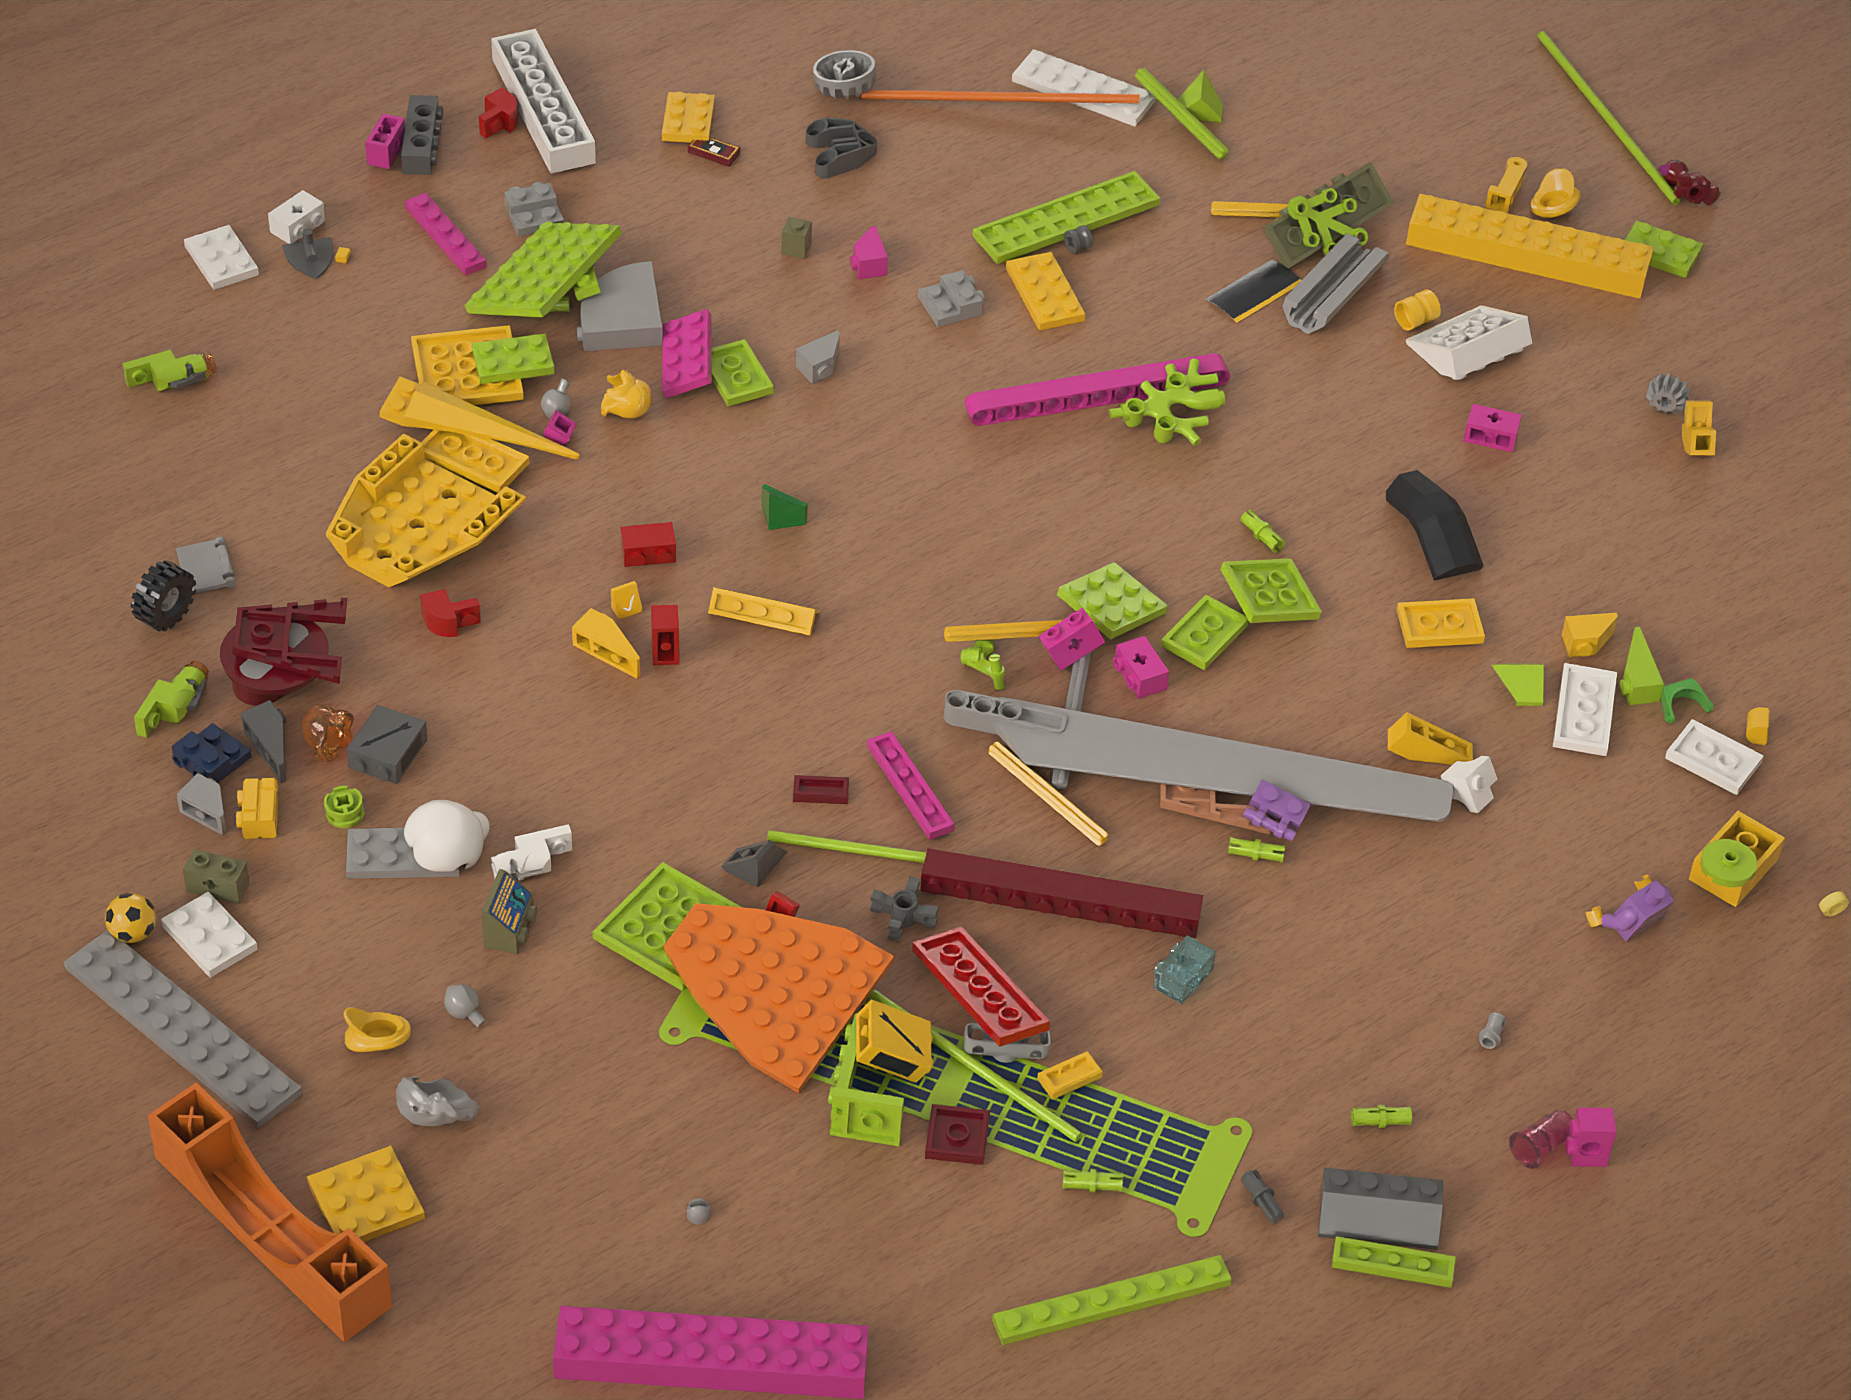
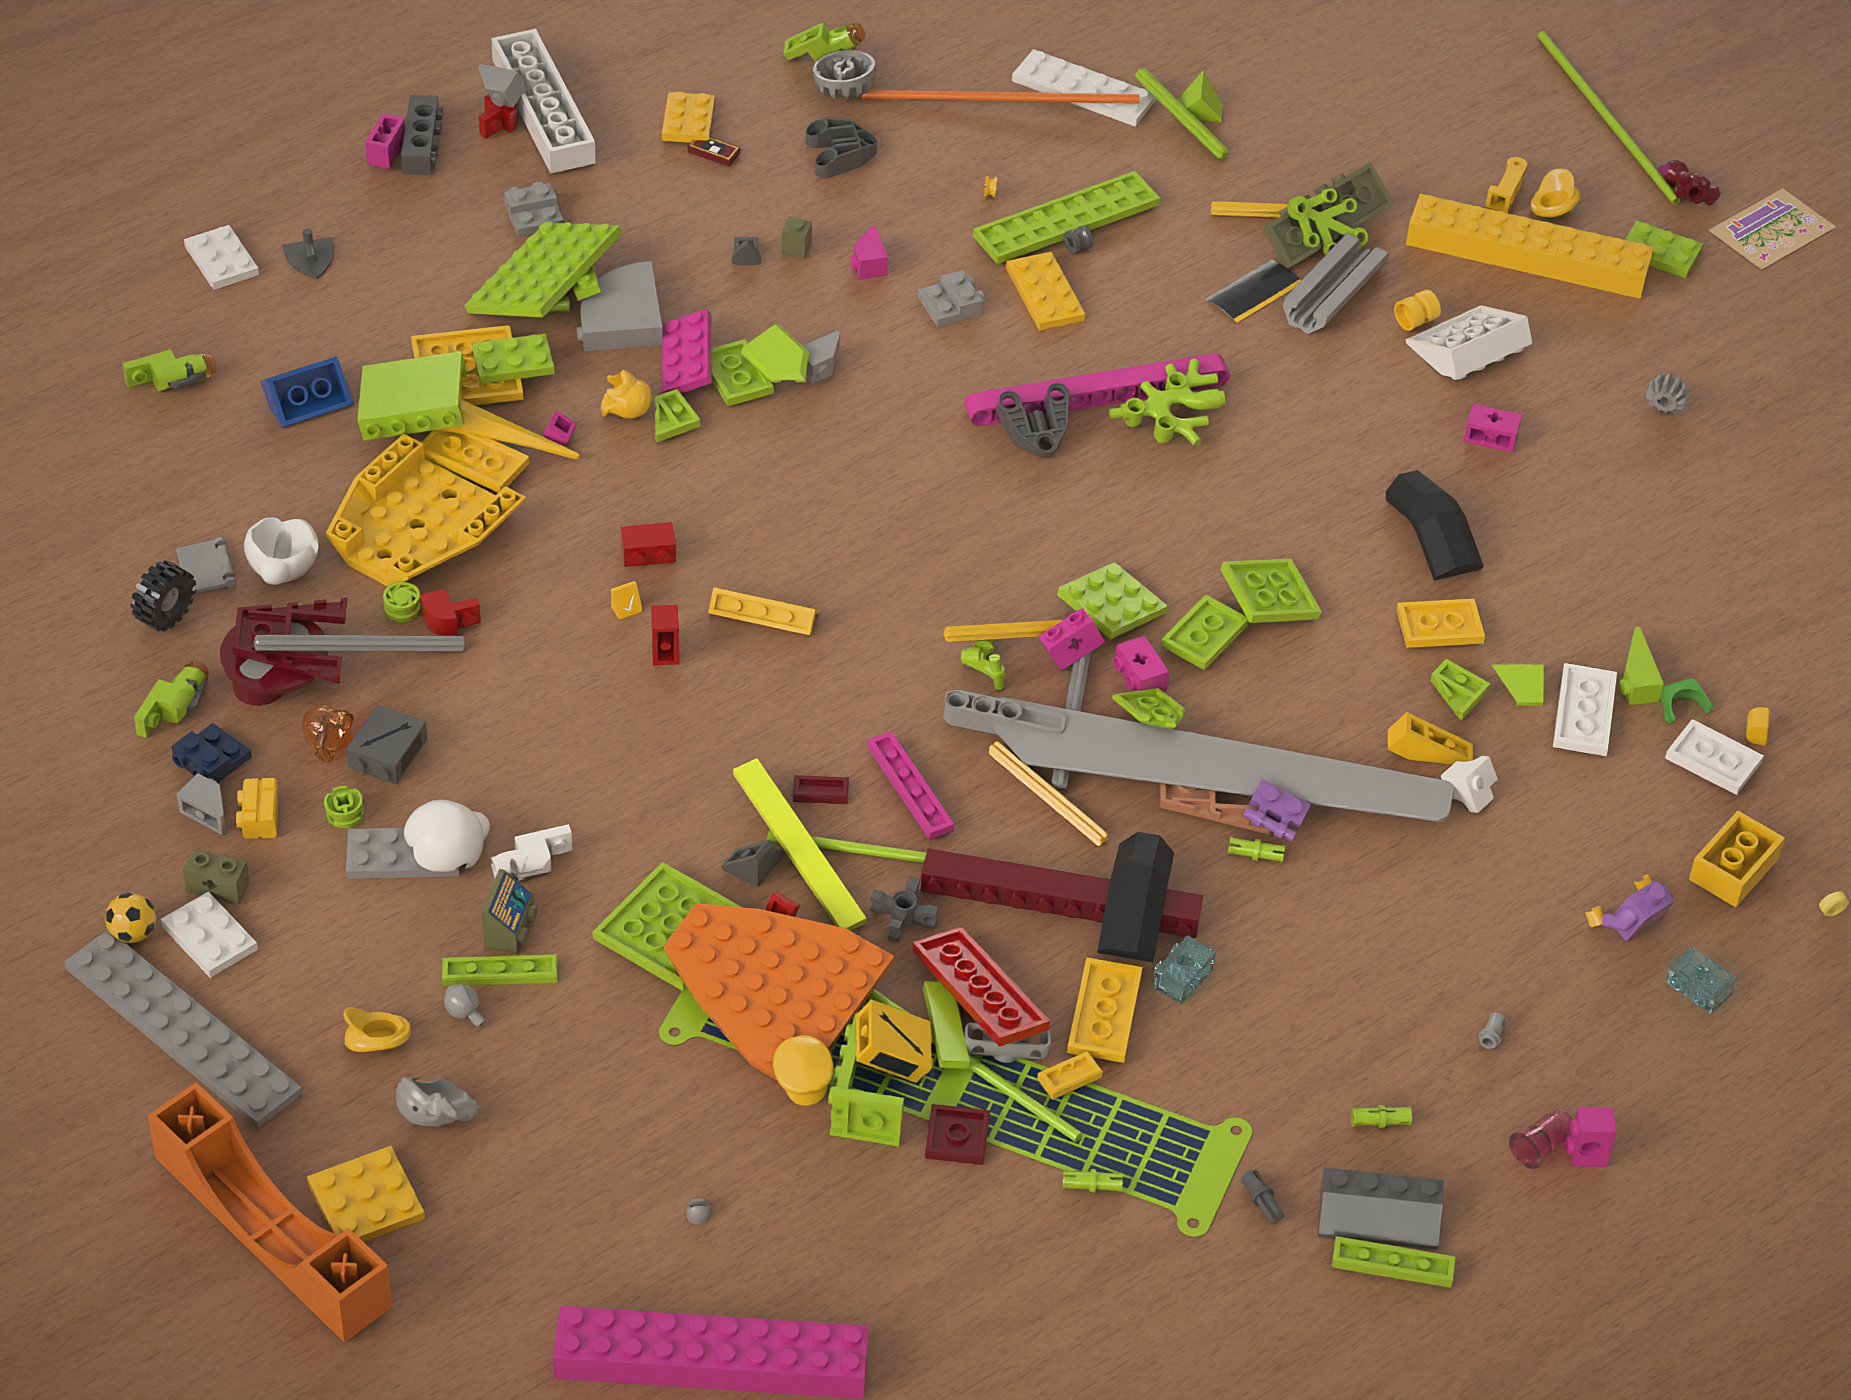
dark grey slope [241,700,286,783] -> none
white brick [268,190,325,244] -> none
yellow piece [335,247,351,263] -> none
dark pink plate [405,193,487,276] -> none
light grey piece [541,378,572,419] -> none
yellow slope [572,608,640,679] -> none
green slope [762,484,808,530] -> none
lime plate [992,1255,1232,1345] -> none
lime pin [1240,510,1286,553] -> none
yellow slope [1562,613,1618,657] -> none
yellow brick [1682,401,1716,455] -> none
lime plate [1700,839,1758,888] -> none
none -> white piece [244,517,319,585]
none -> light grey axle [254,635,465,652]
none -> blue slope [260,356,353,427]
none -> lime panel [357,351,467,441]
none -> lime wheel [383,582,421,623]
none -> lime tile [442,954,558,986]
none -> light grey slope [478,64,527,108]
none -> lime wing [655,389,700,442]
none -> dark grey tile [732,237,761,265]
none -> neon yellow tile [733,758,867,931]
none -> lime tile [741,324,810,382]
none -> yellow piece [773,1035,834,1106]
none -> lime plate [783,22,866,62]
none -> lime tile [923,981,970,1069]
none -> yellow bush [984,176,998,198]
none -> dark grey connector [996,383,1069,458]
none -> yellow plate [1067,957,1143,1063]
none -> black piece [1097,832,1174,962]
none -> lime tile [1112,688,1186,729]
none -> lime wing [1430,659,1491,720]
none -> clear light blue brick [1666,946,1737,1014]
none -> sticker [1708,188,1836,270]

